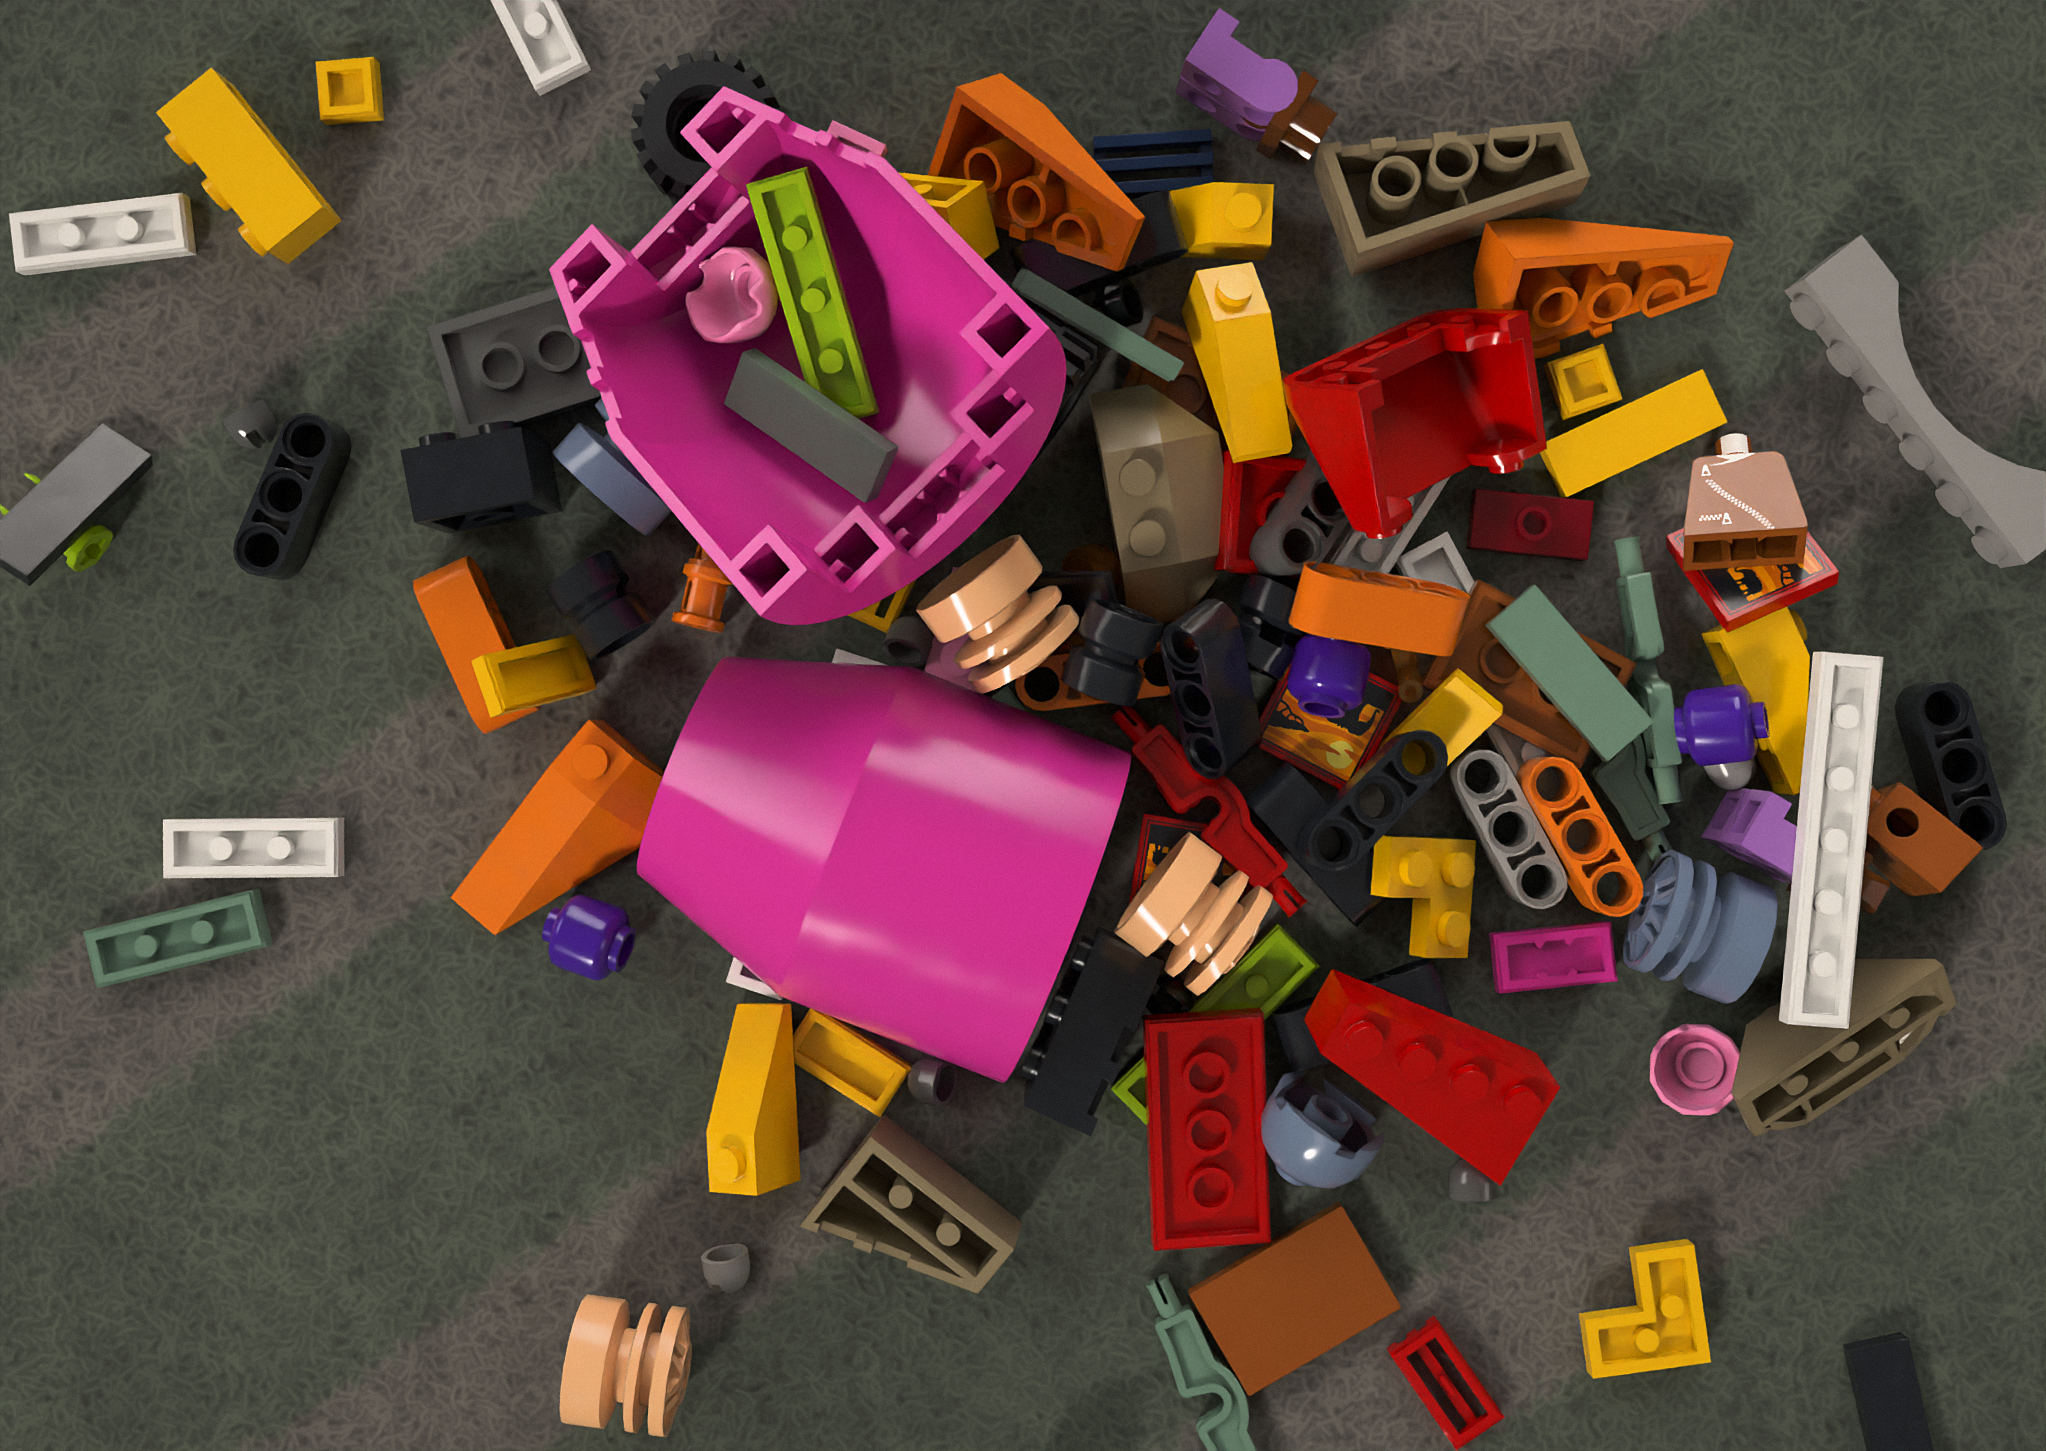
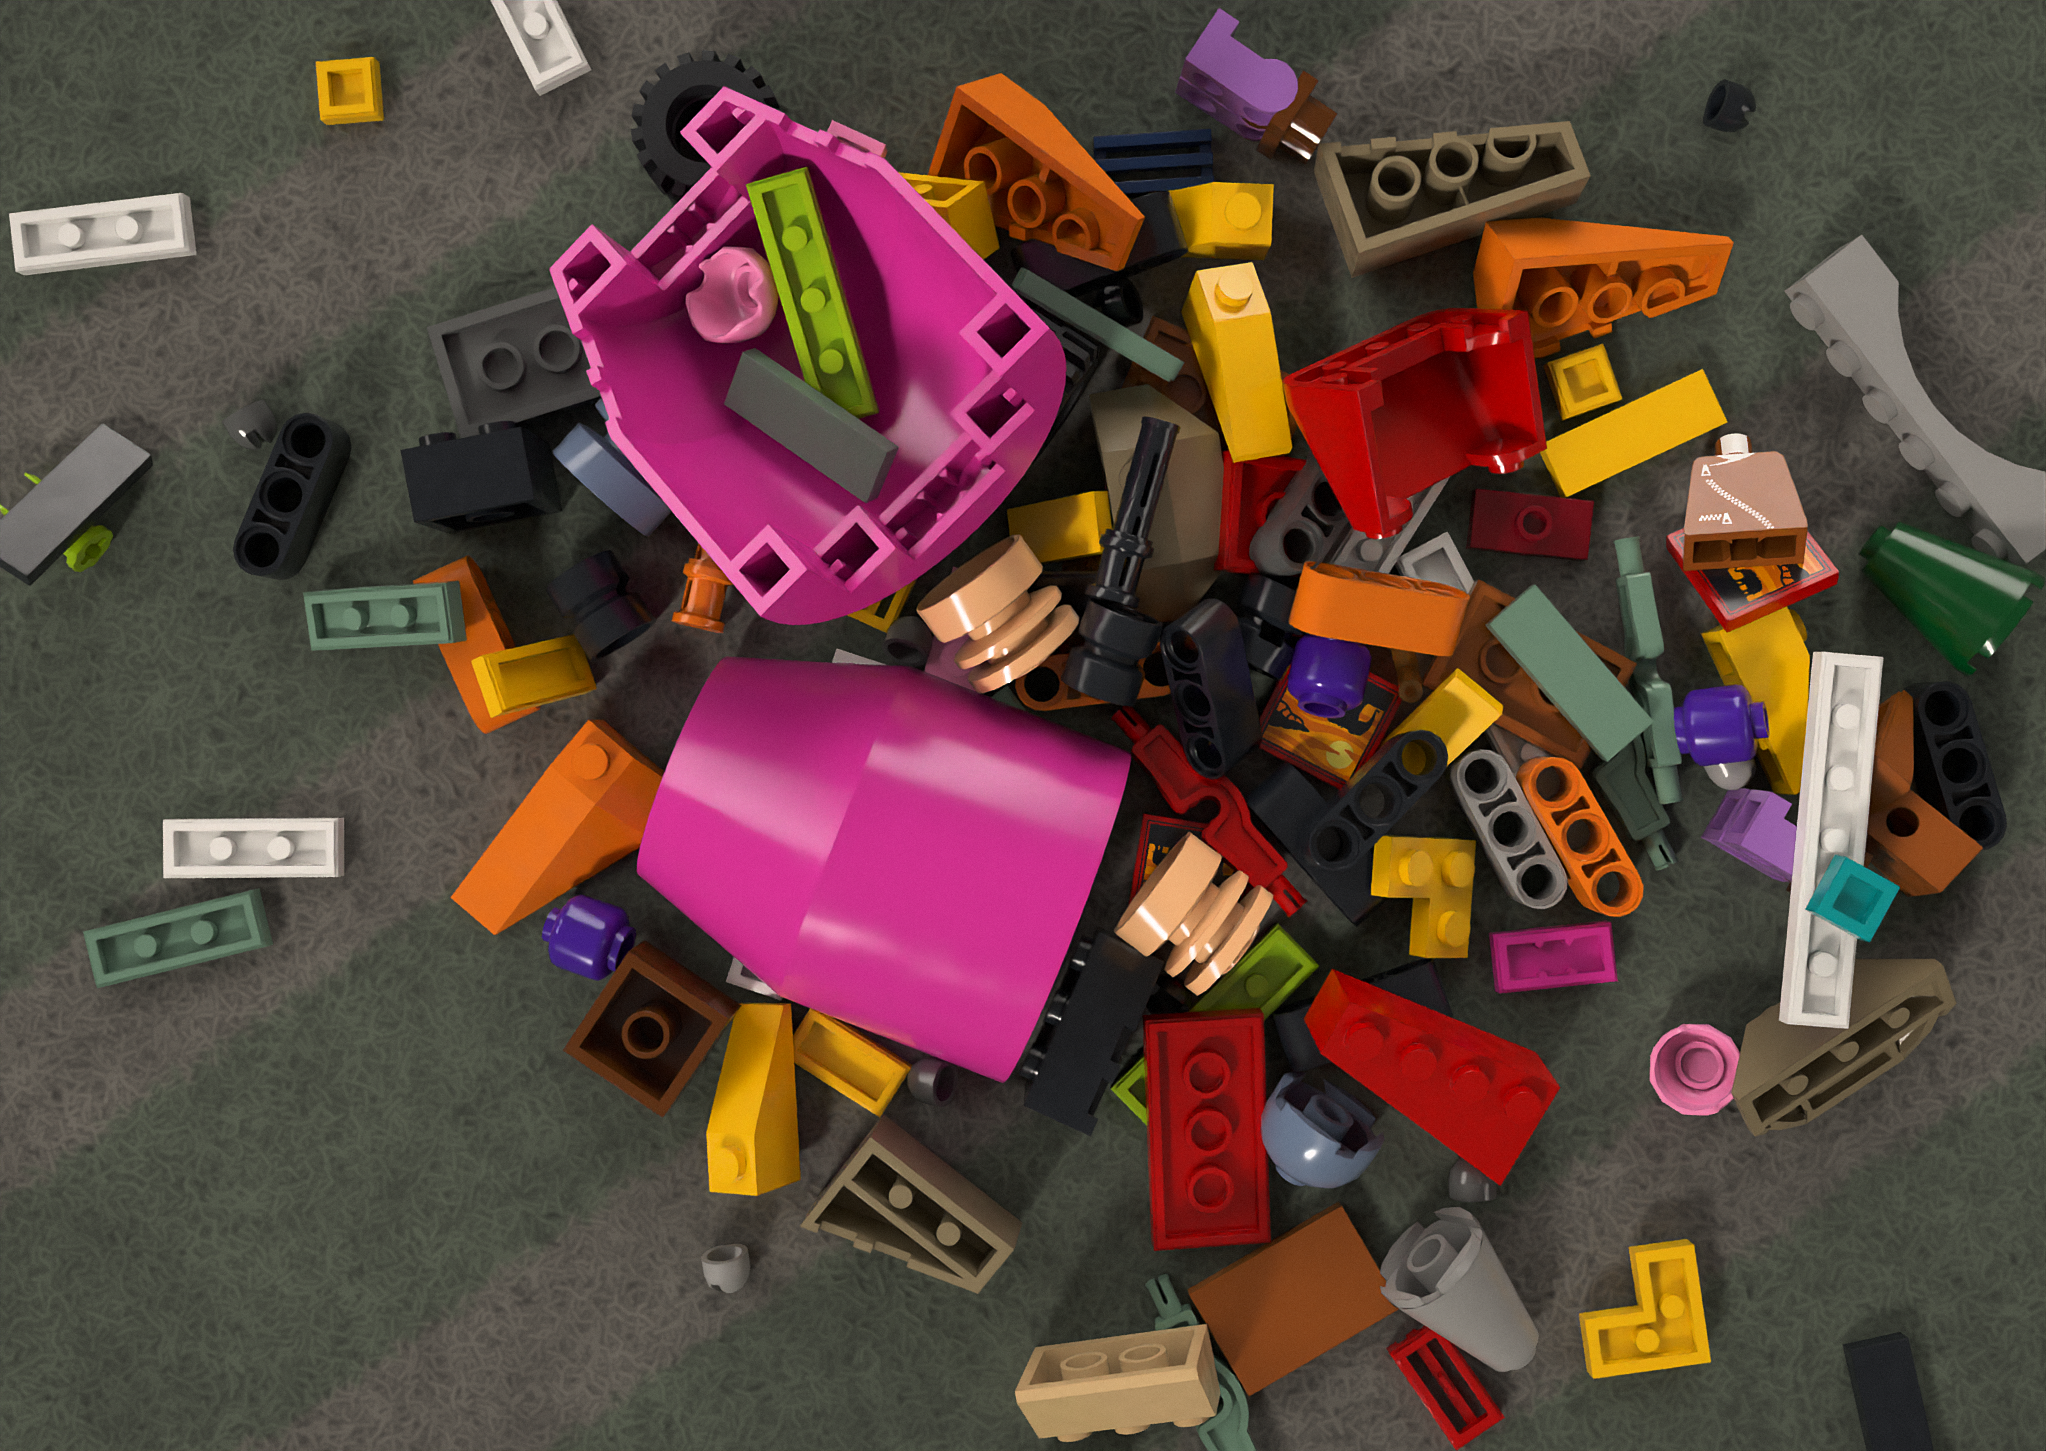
yellow brick [156,68,342,264] -> none
light nougat wheel [560,1294,692,1438] -> none
sand blue wheel [1623,849,1778,1004] -> none
none -> sand green tile [303,581,467,651]
none -> reddish brown brick [563,940,742,1118]
none -> yellow tile [1007,491,1112,565]
none -> tan slope [1015,1324,1221,1442]
none -> black pin [1085,416,1181,608]
none -> light grey cone [1380,1207,1539,1372]
none -> black hinge [1703,79,1756,132]
none -> teal plate [1805,855,1900,943]
none -> dark green cone [1858,522,2045,677]
none -> dark orange slope [1869,690,1914,815]

